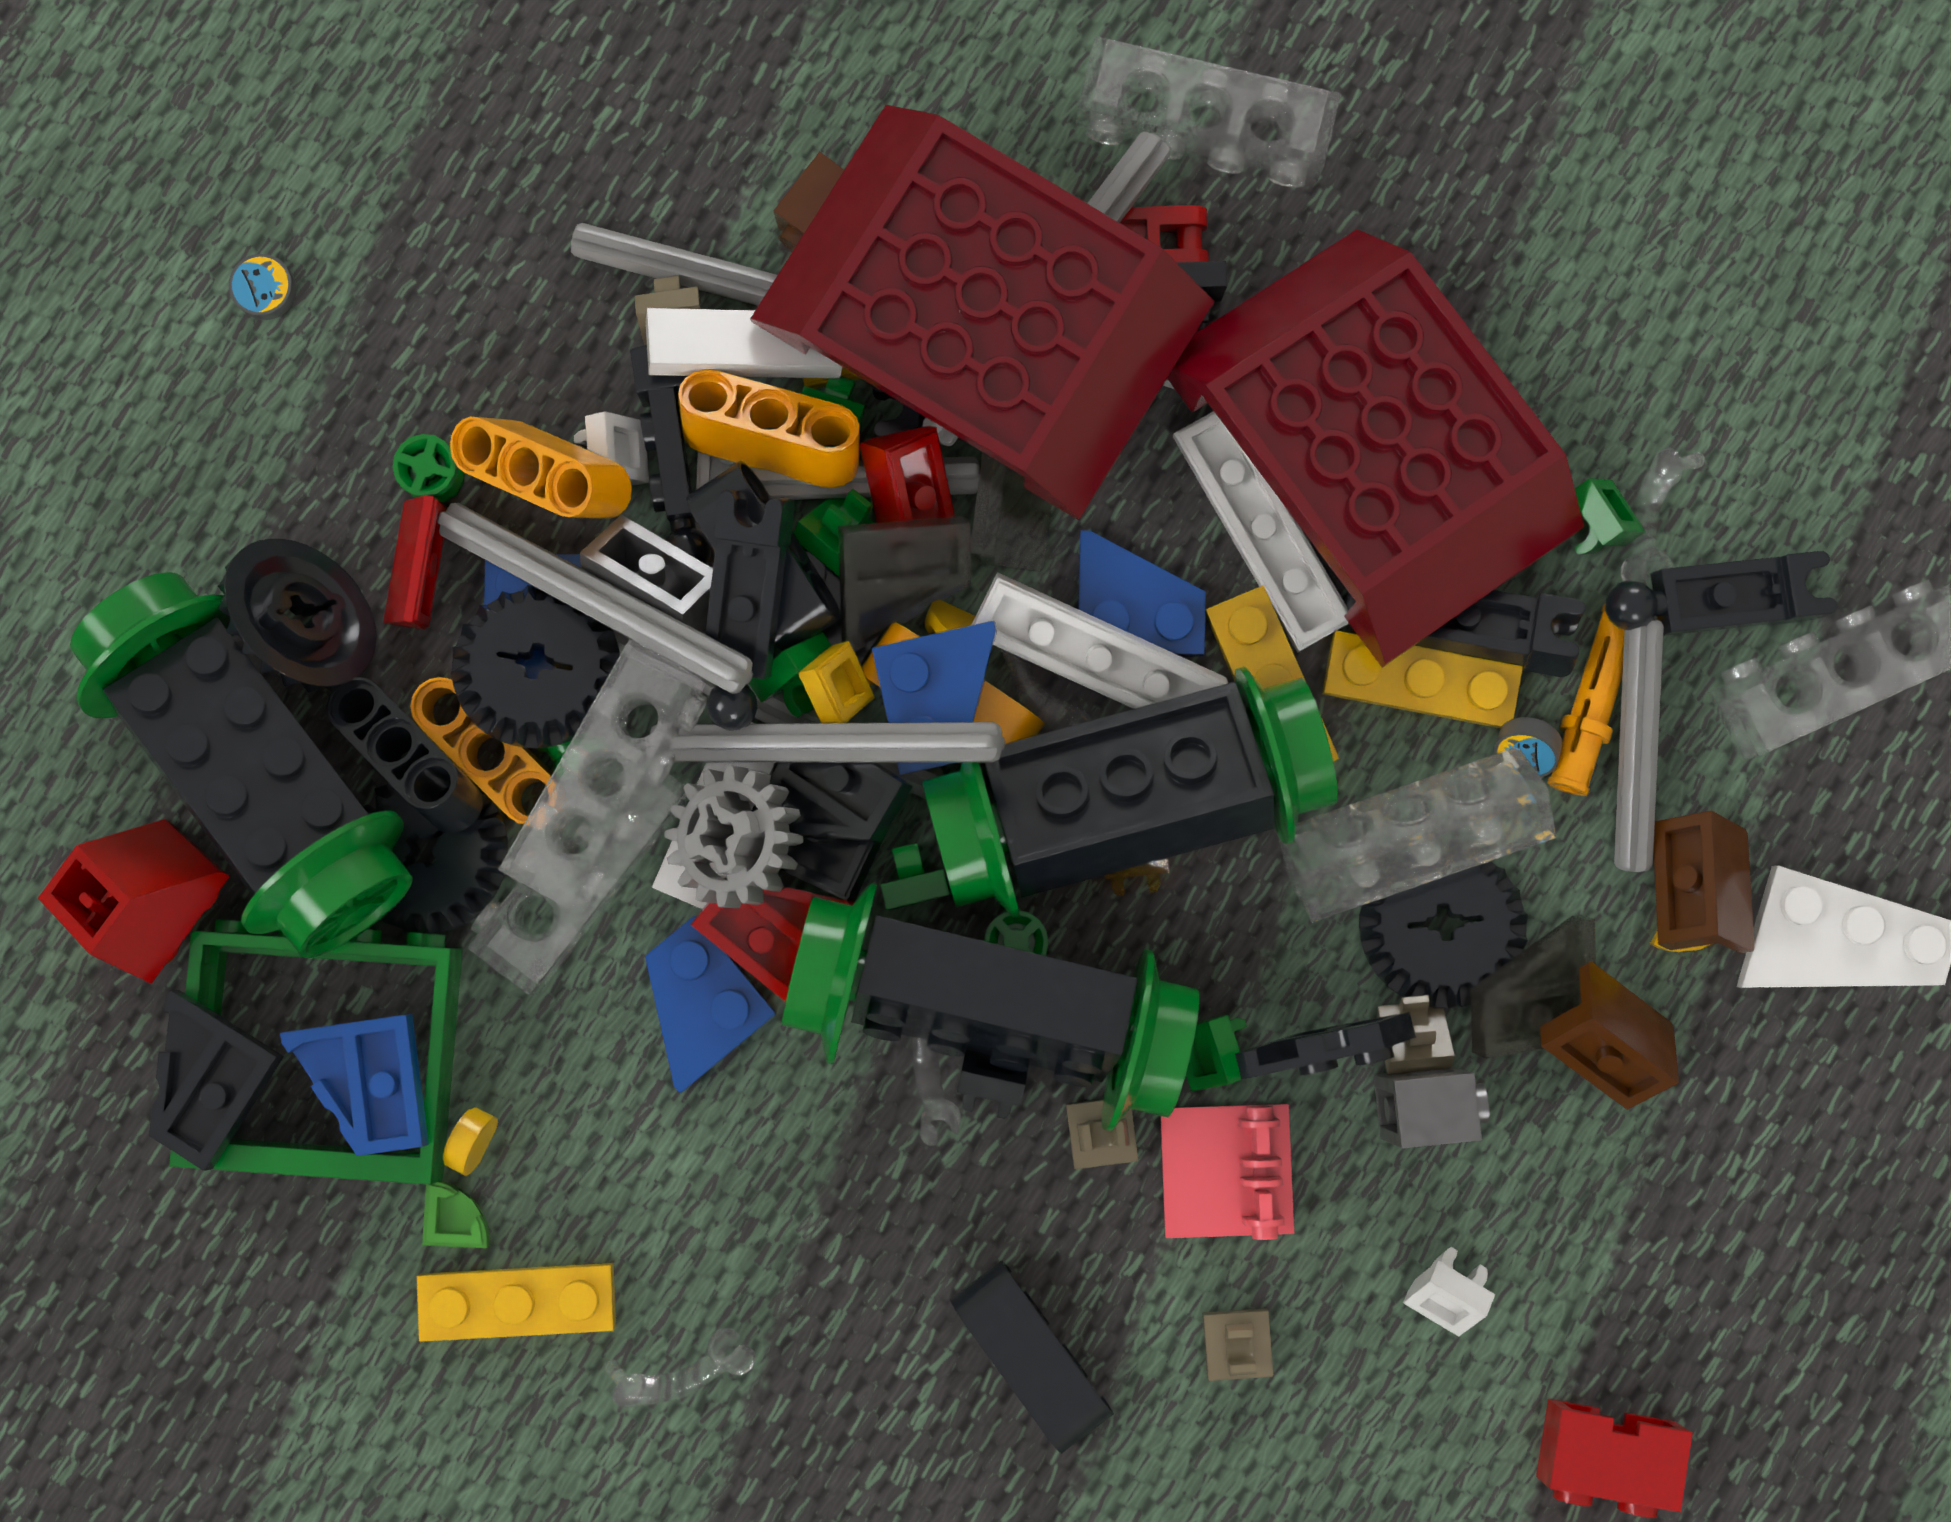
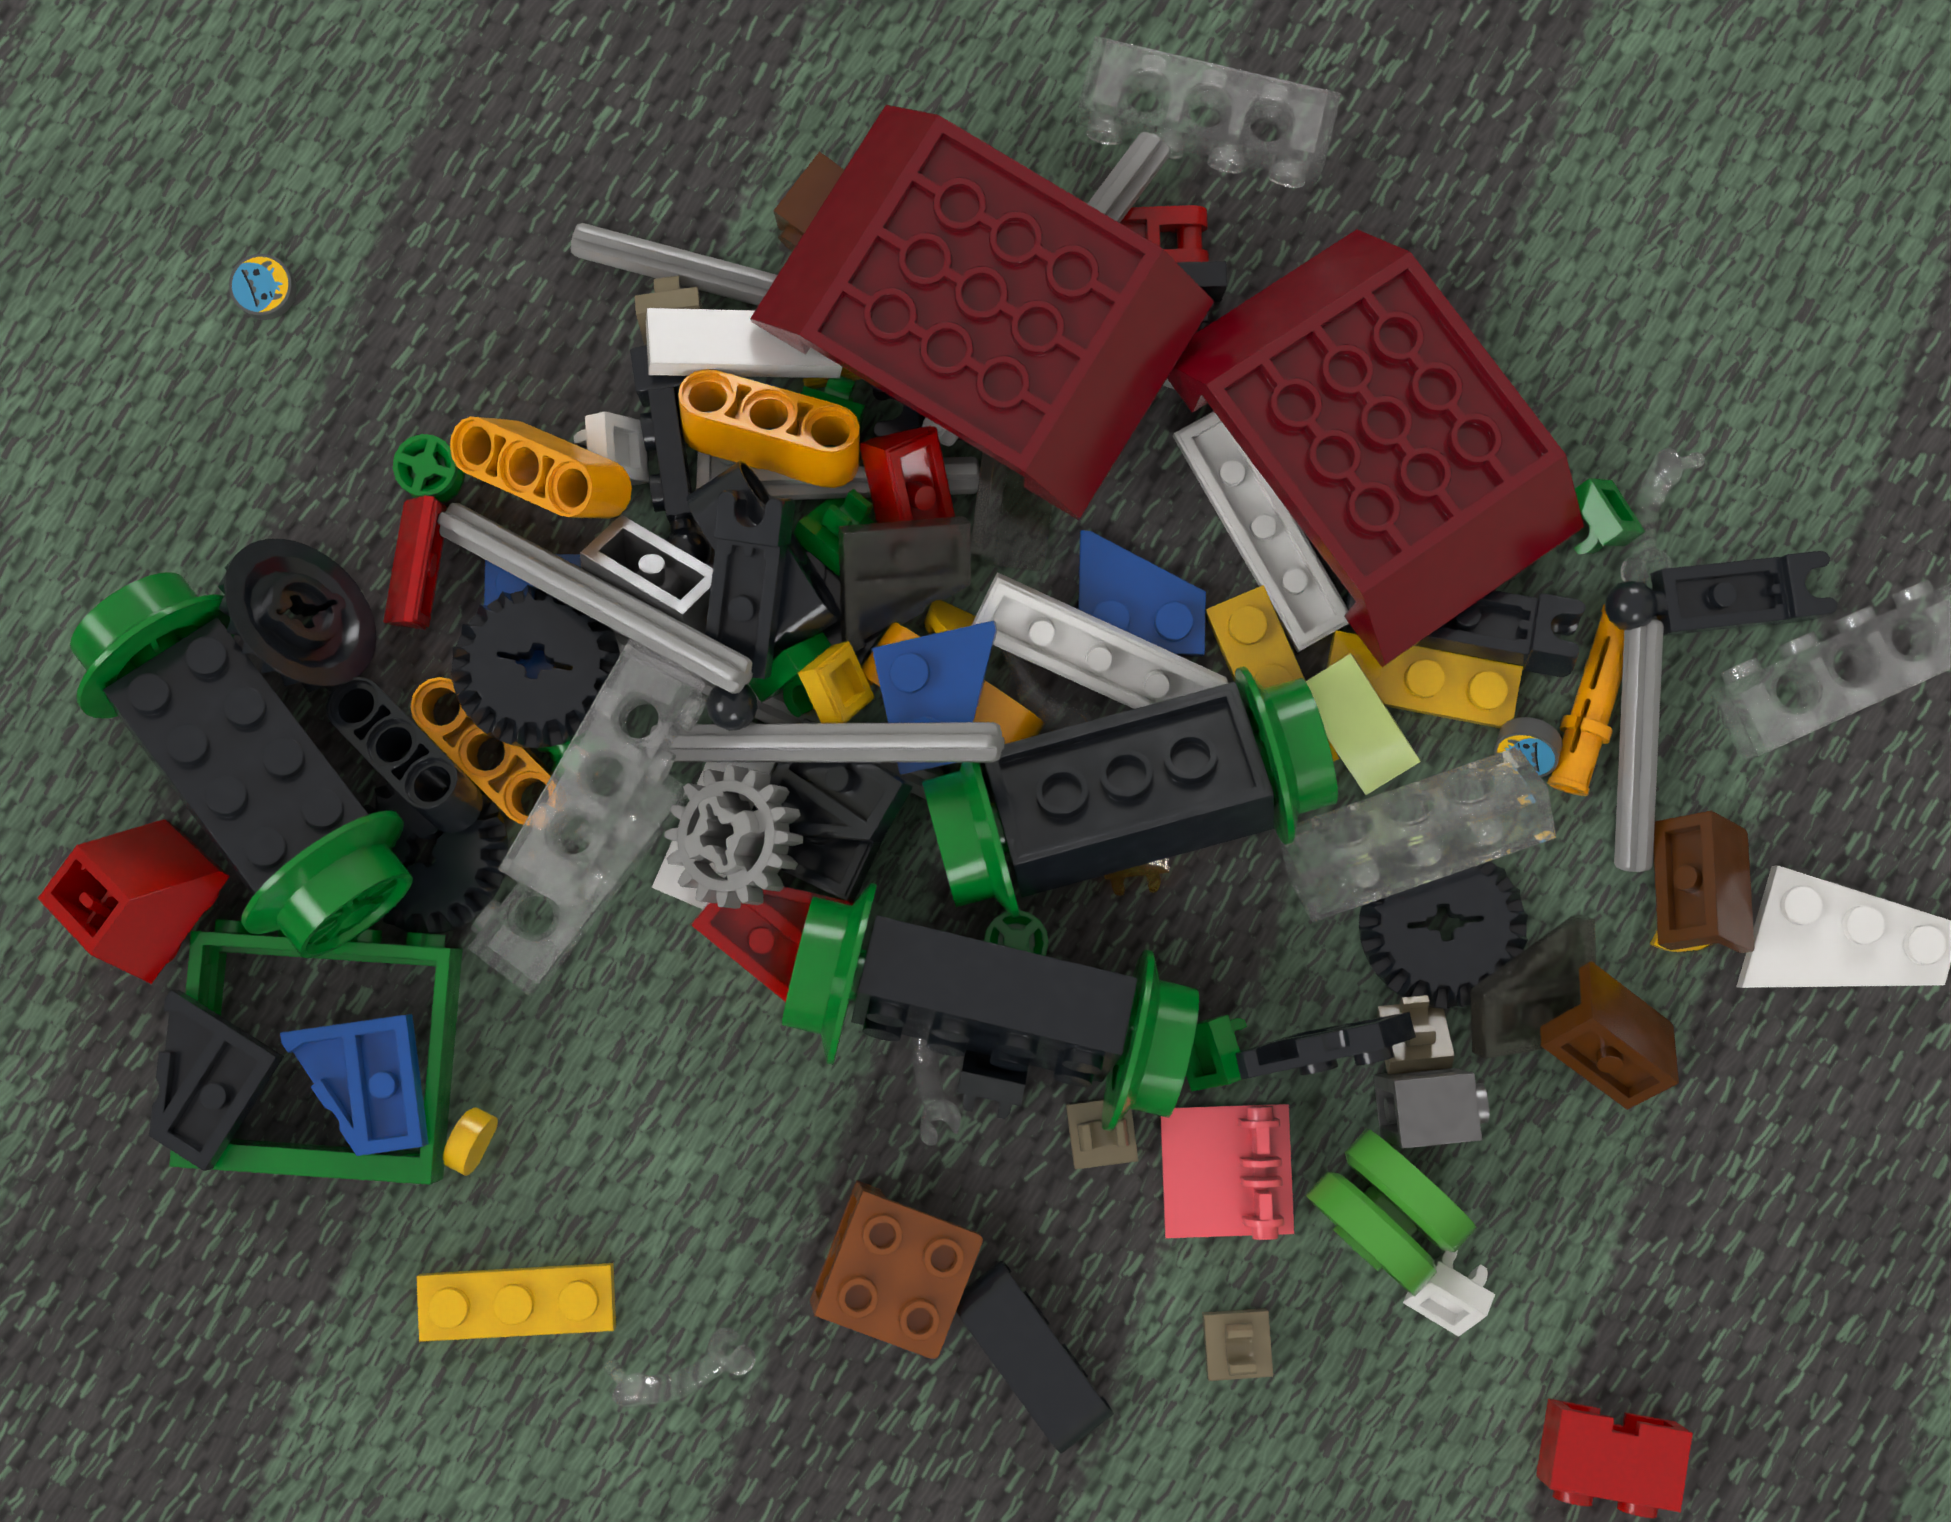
bright green tile [422,1180,490,1248] -> none
blue wing [645,915,777,1093] -> none
green tile [880,843,950,911] -> none
none -> dark orange bracket [809,1180,983,1359]
none -> yellowish green slope [1305,653,1421,795]
none -> bright green wheel [1305,1128,1477,1297]

